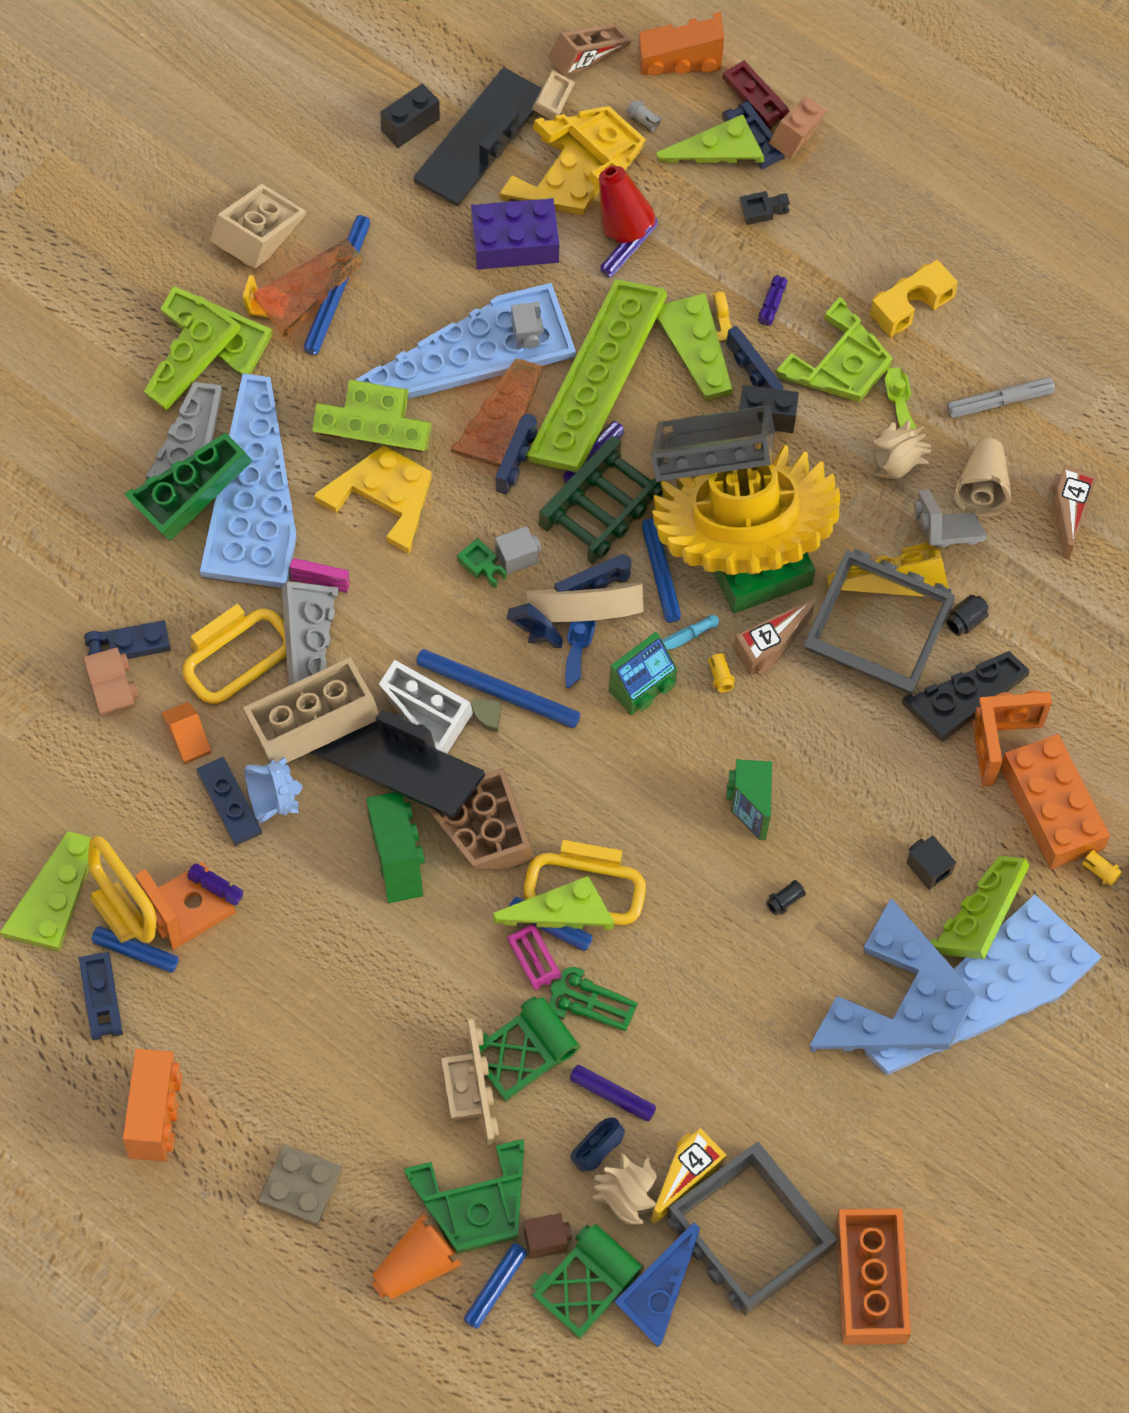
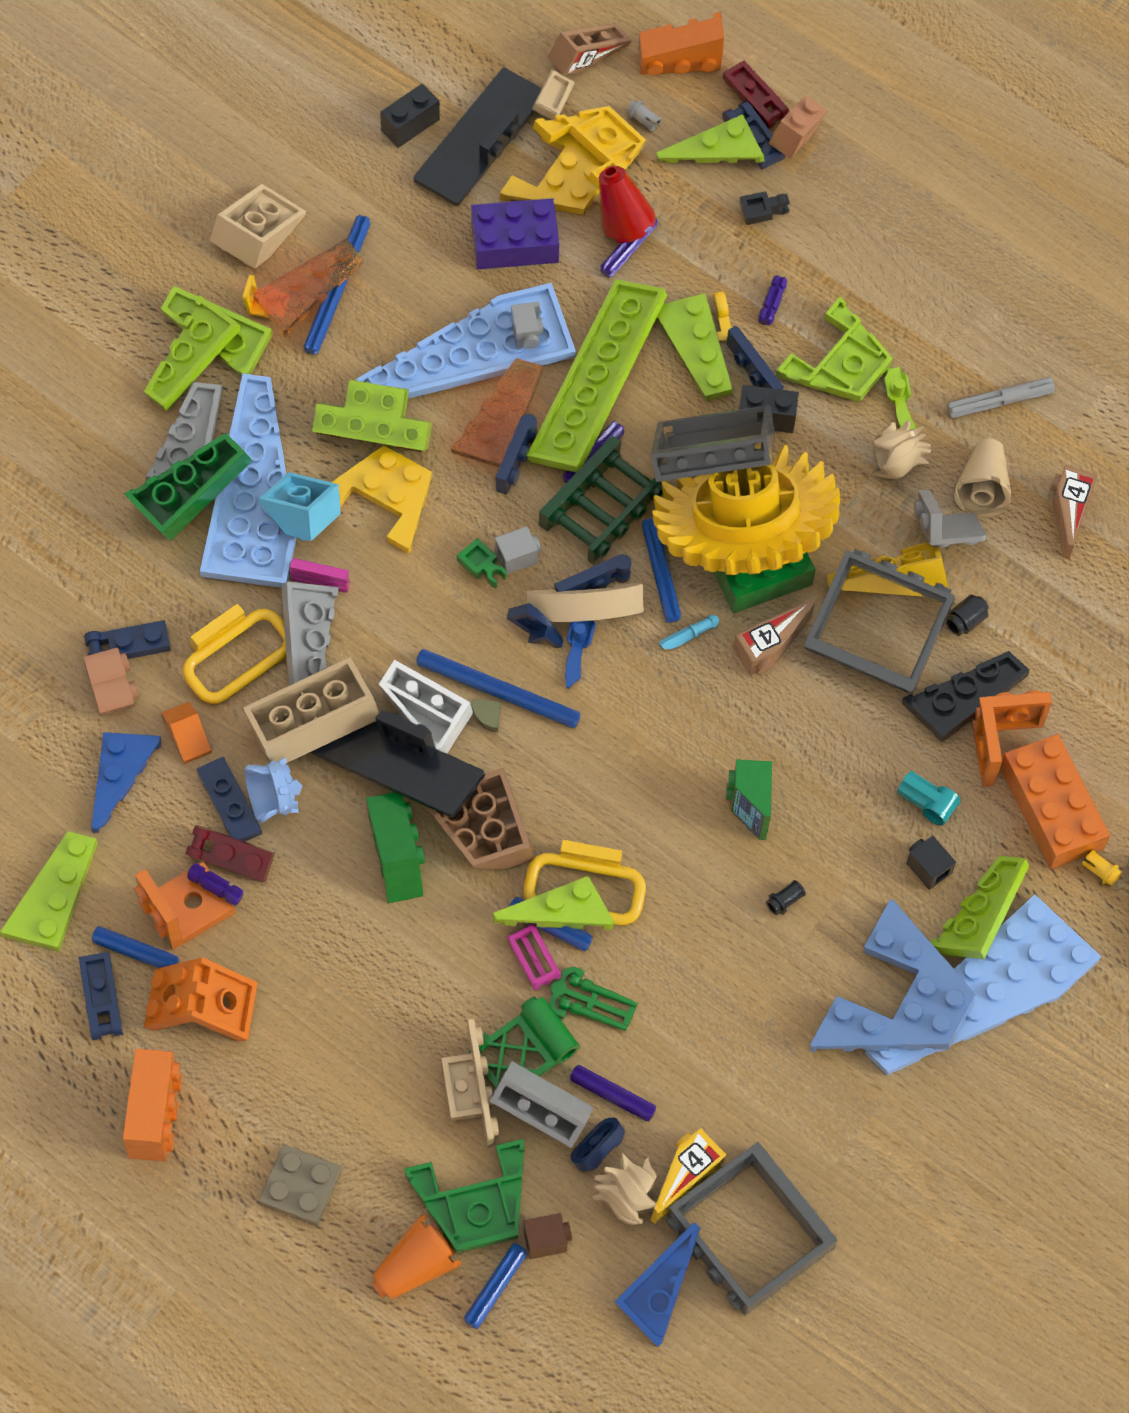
yellow bar [88,836,156,944] -> none
green piece [532,1224,644,1339] -> none
slope [608,632,677,715] -> none
yellow pin [707,653,736,693] -> none
orange brick [835,1208,911,1345] -> none
yellow arch [870,259,958,338] -> none
none -> blue wing [91,732,161,833]
none -> orange bracket [144,957,258,1042]
none -> dark red plate [185,825,275,882]
none -> medium azure slope [259,472,341,541]
none -> light grey brick [490,1061,594,1148]
none -> teal piece [897,770,961,826]

